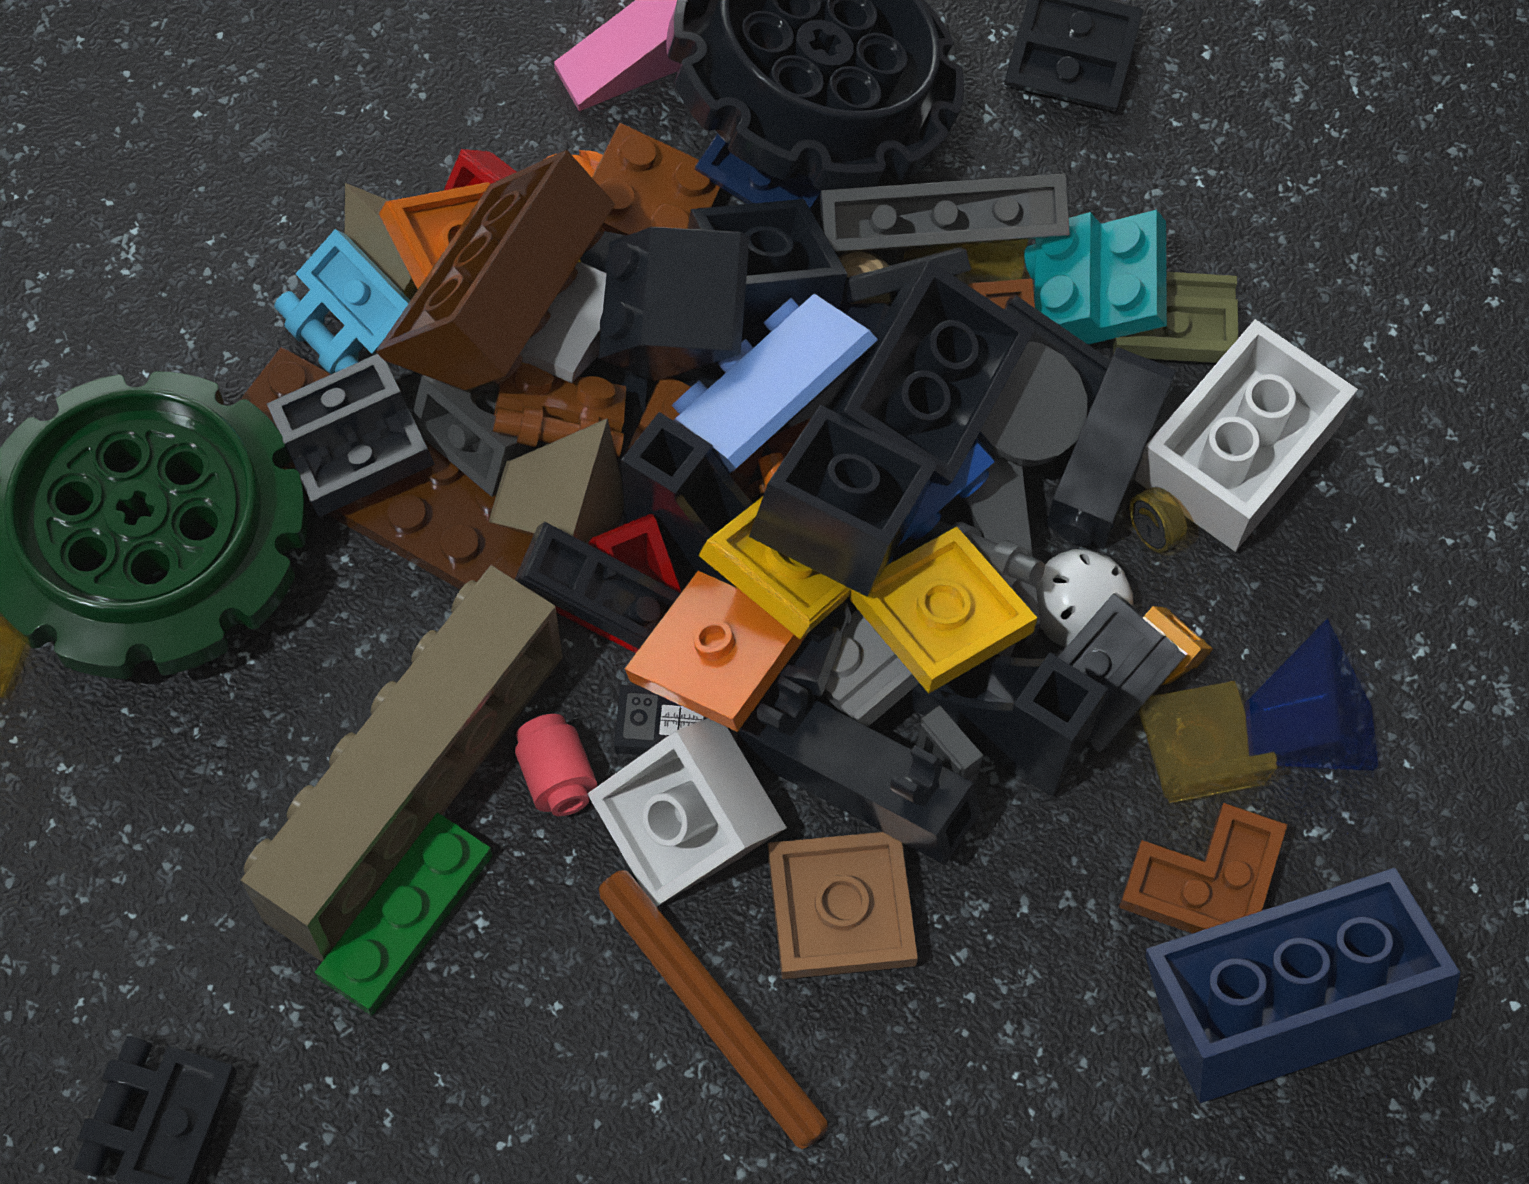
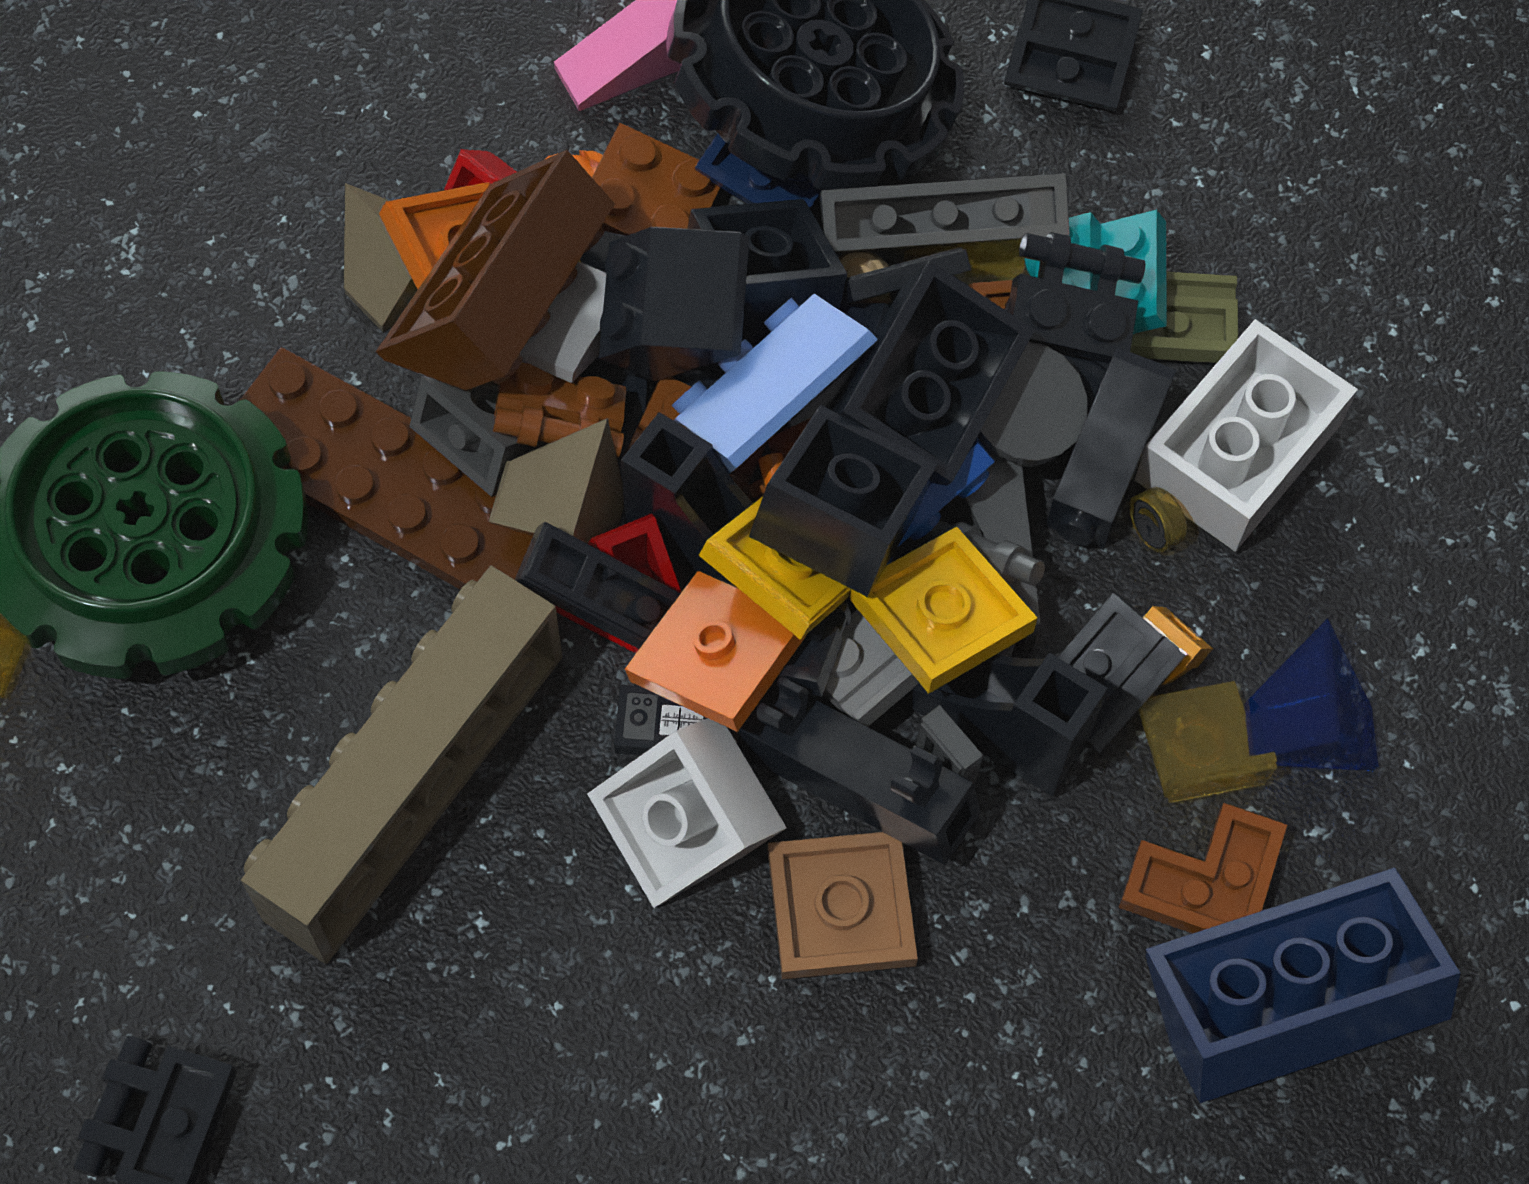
black slope [267,354,435,517] -> none
medium azure plate [274,229,410,374] -> none
green plate [315,812,493,1016] -> none
coral brick [515,714,597,816] -> none
dark orange axle [599,870,828,1149] -> none
white helmet [1036,549,1134,647] -> none
none -> black plate [1007,232,1146,363]

